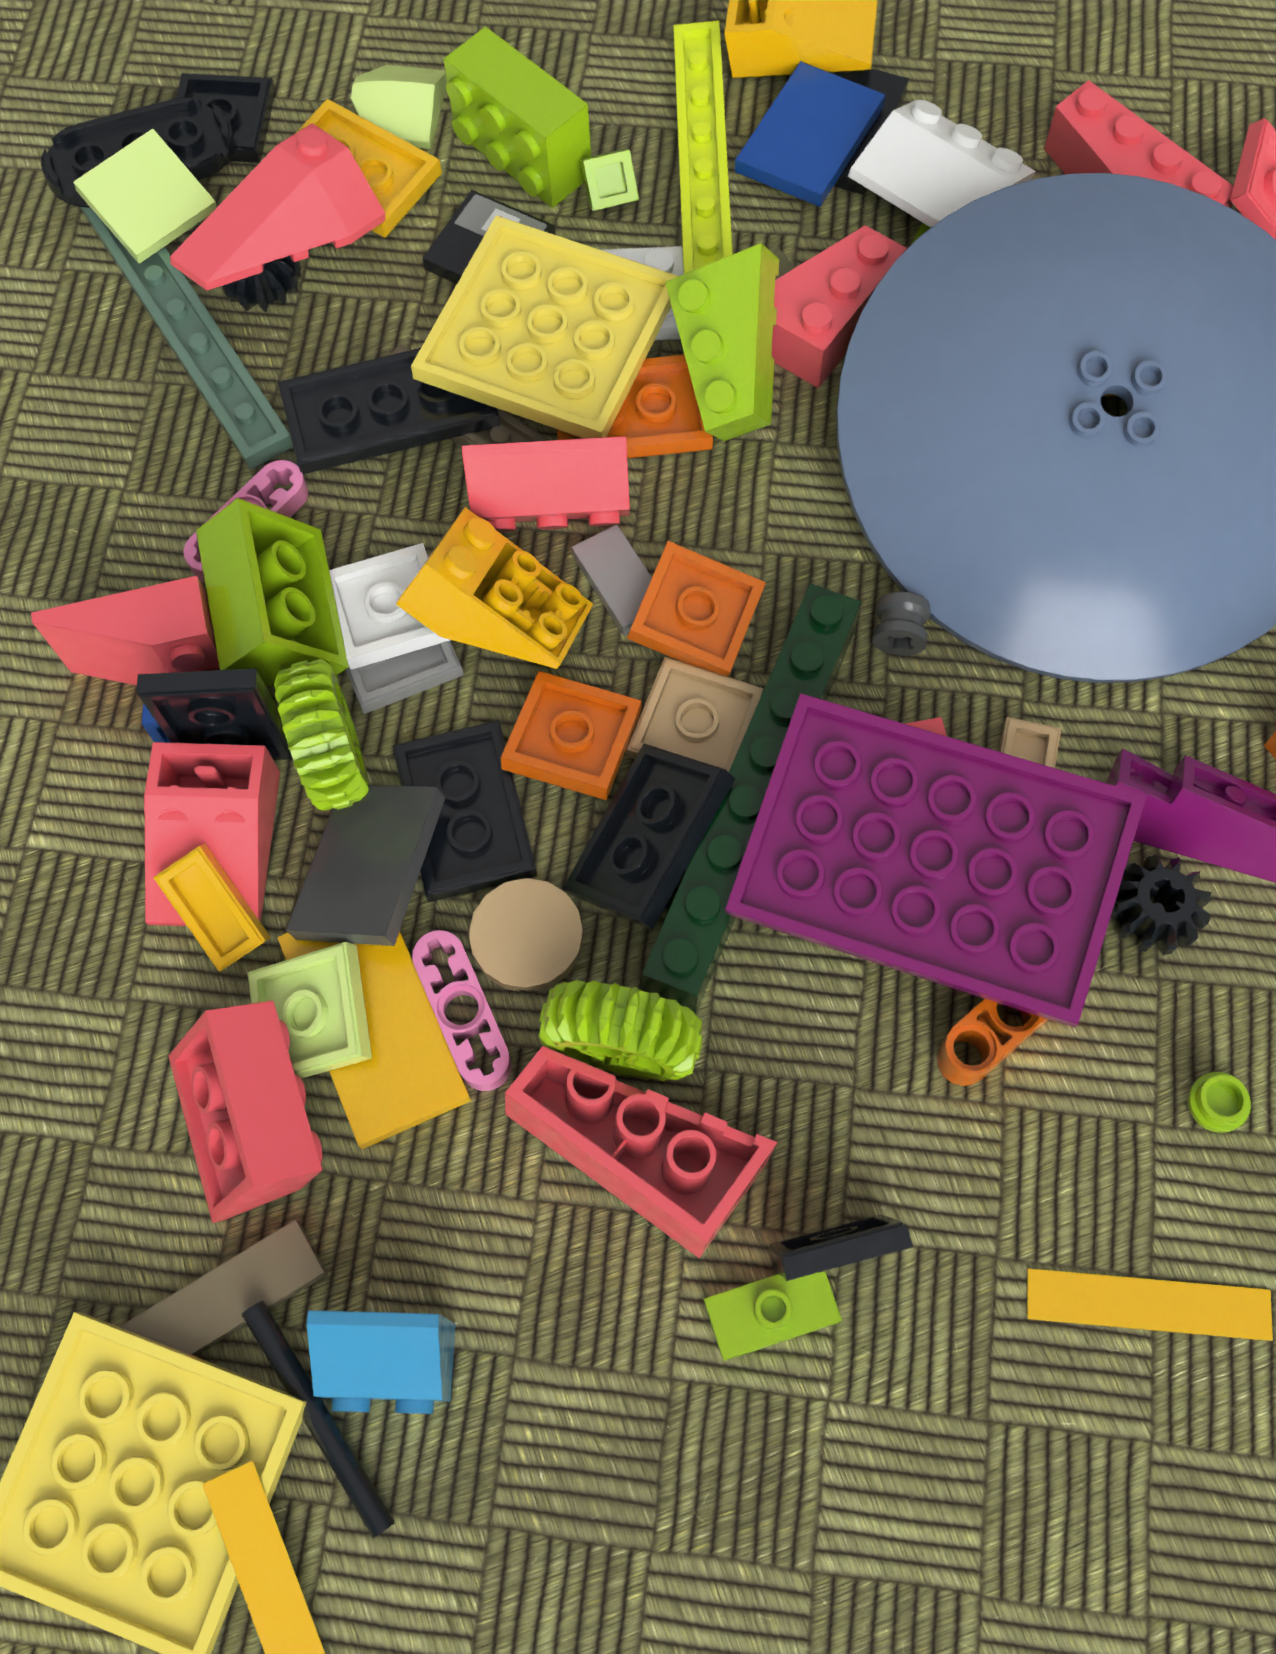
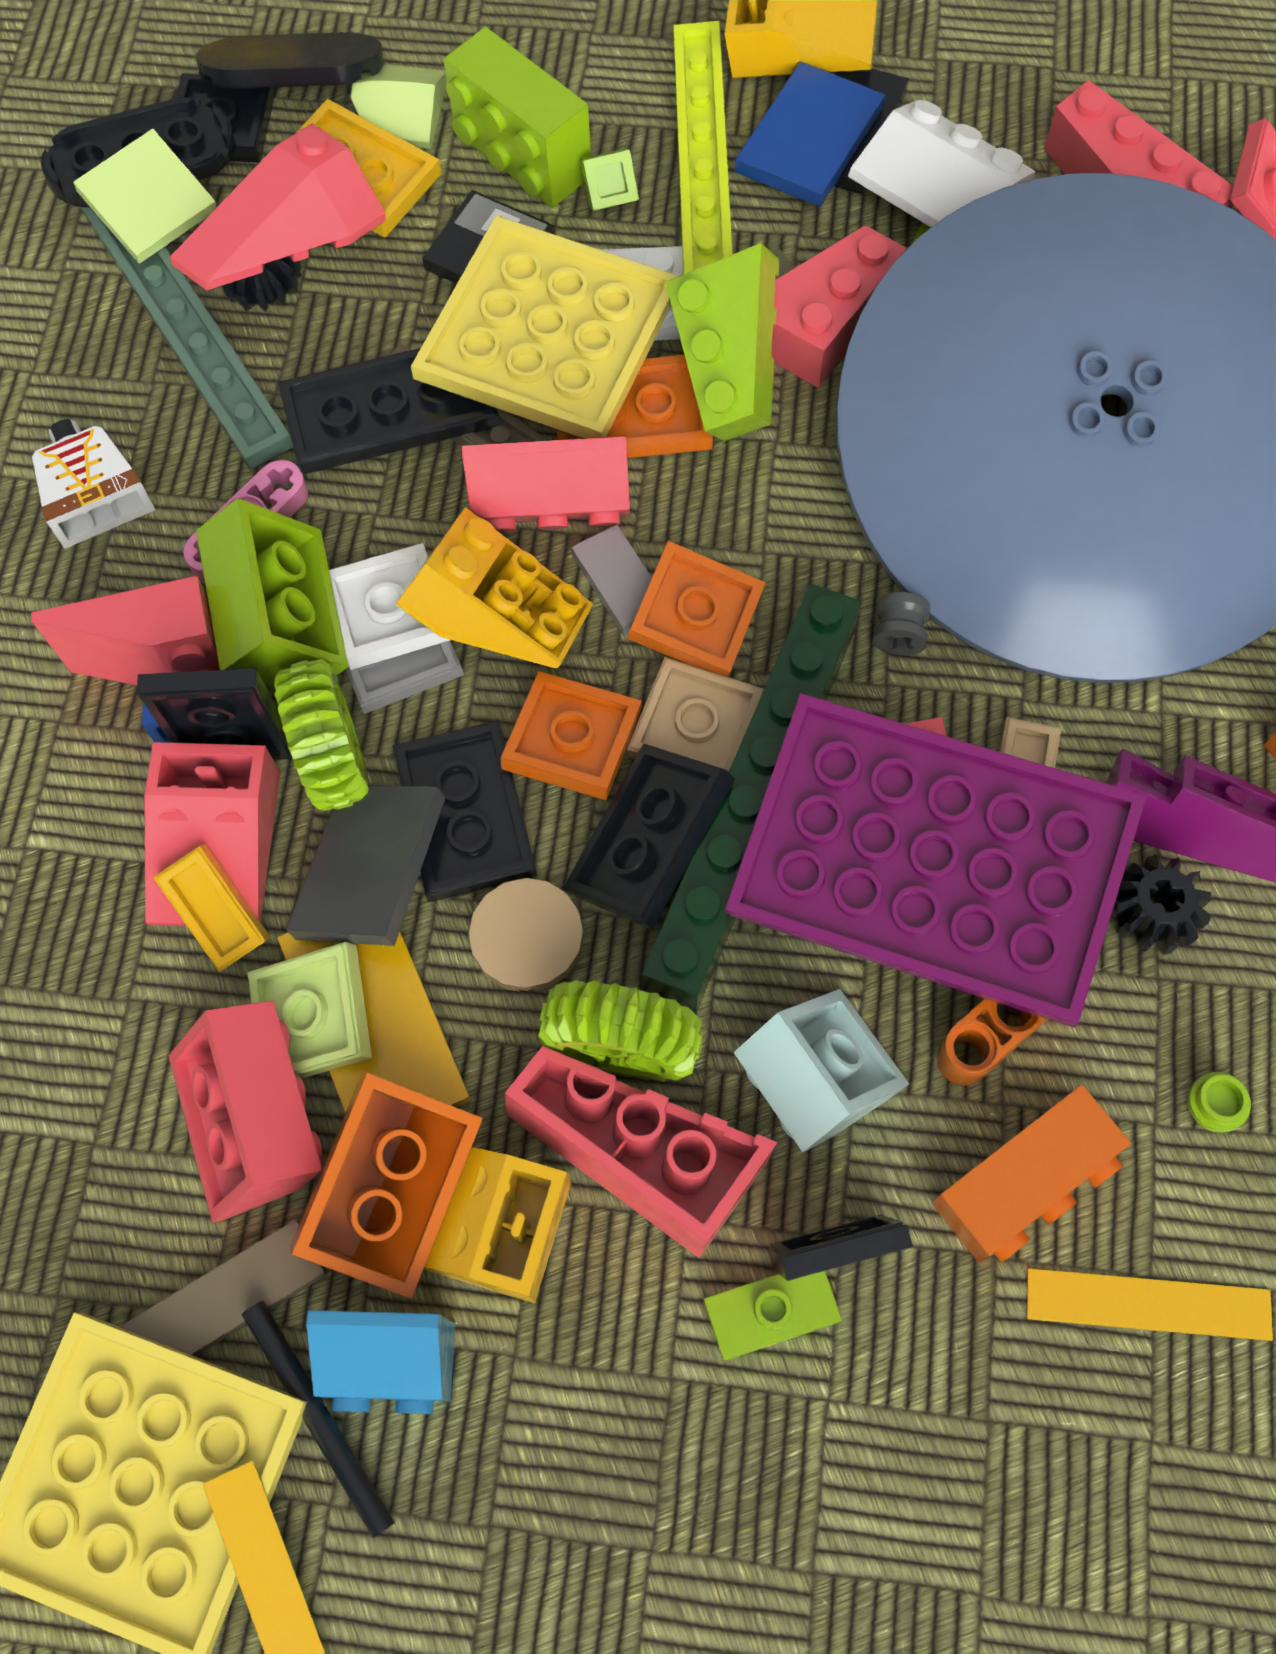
bright pink beam [412,930,512,1091] -> none
none -> white torso [32,419,155,549]
none -> black tile [196,32,384,88]
none -> orange slope [290,1072,483,1299]
none -> yellow slope [423,1147,571,1303]
none -> light aqua slope [733,989,909,1152]
none -> orange brick [932,1085,1132,1263]

